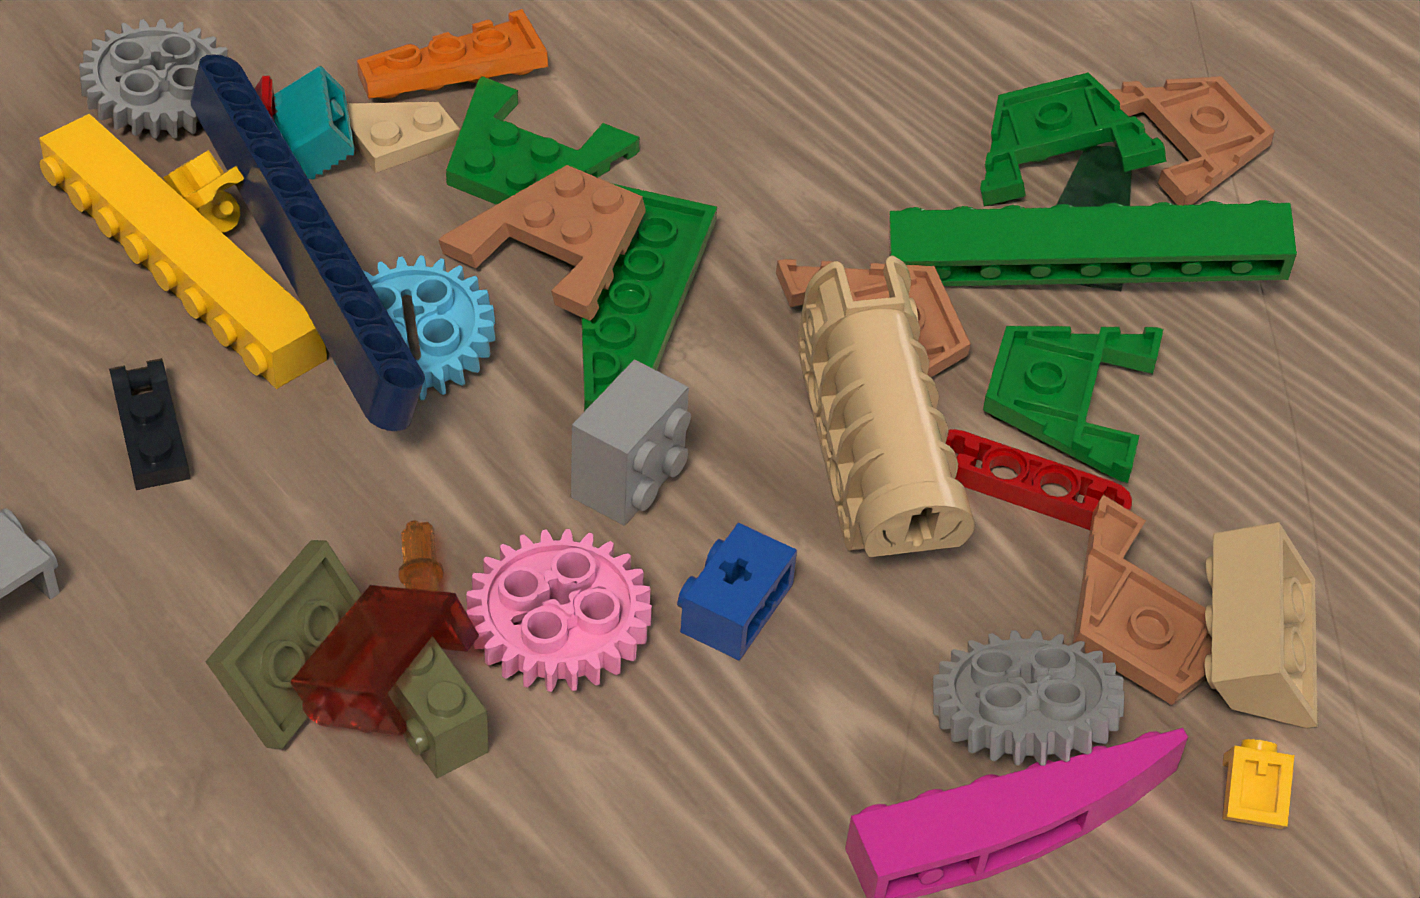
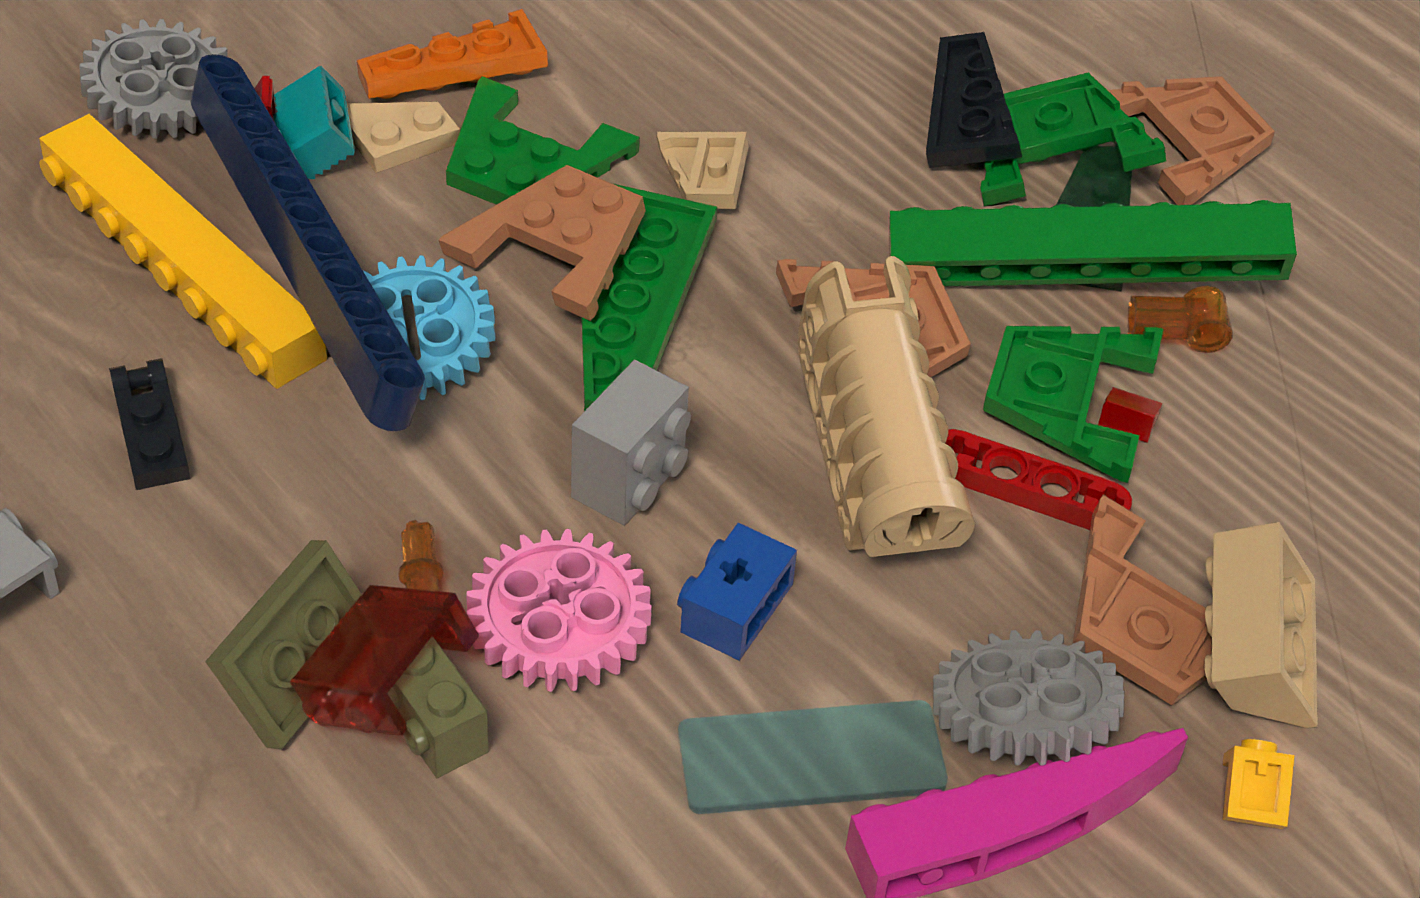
yellow hips [163,150,245,233] -> none
none -> tan wing [656,132,749,209]
none -> clear light blue piece [678,700,948,814]
none -> black wing [926,32,1022,168]
none -> red slope [1098,387,1163,443]
none -> clear orange piece [1127,286,1233,353]

